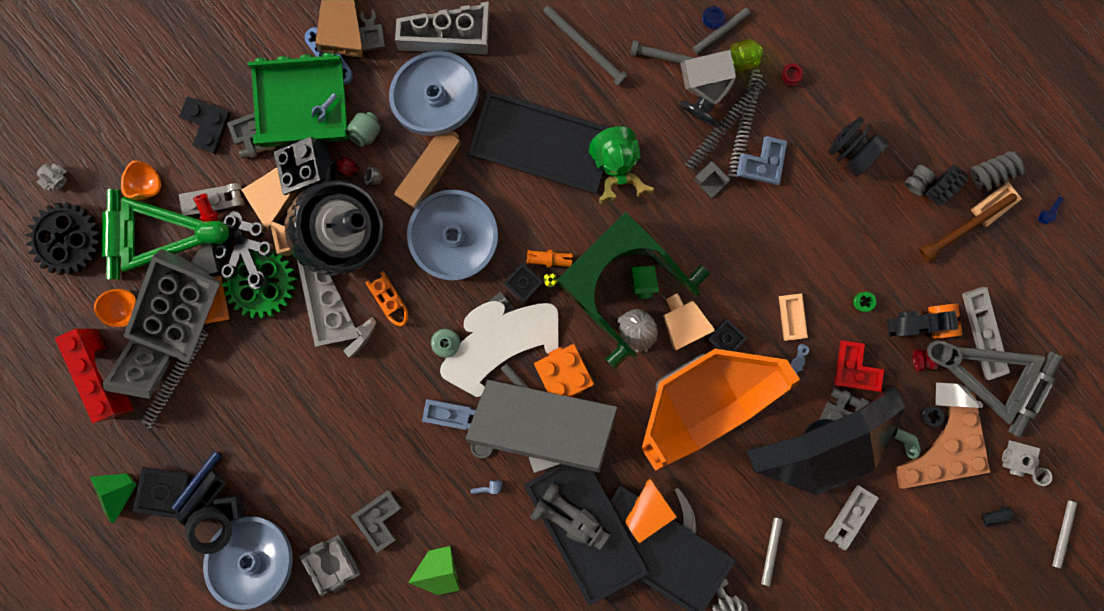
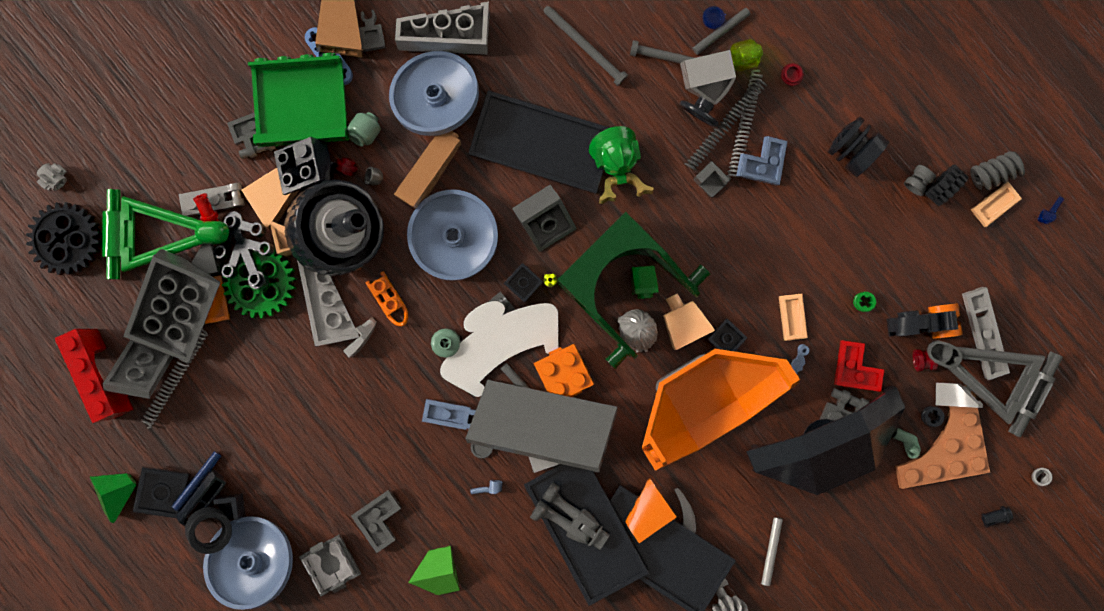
orange helmet [94,289,136,327] -> none
orange helmet [121,160,161,200] -> none
black plate [179,96,231,154] -> none
sand blue hand [312,93,337,123] -> none
orange pin [527,250,573,268] -> none
light grey plate [824,485,878,551] -> none
reddish brown piece [919,193,1017,263] -> none
light grey brick [1002,440,1040,477] -> none
light grey bar [1052,500,1077,568] -> none
none -> dark grey slope [512,185,577,252]

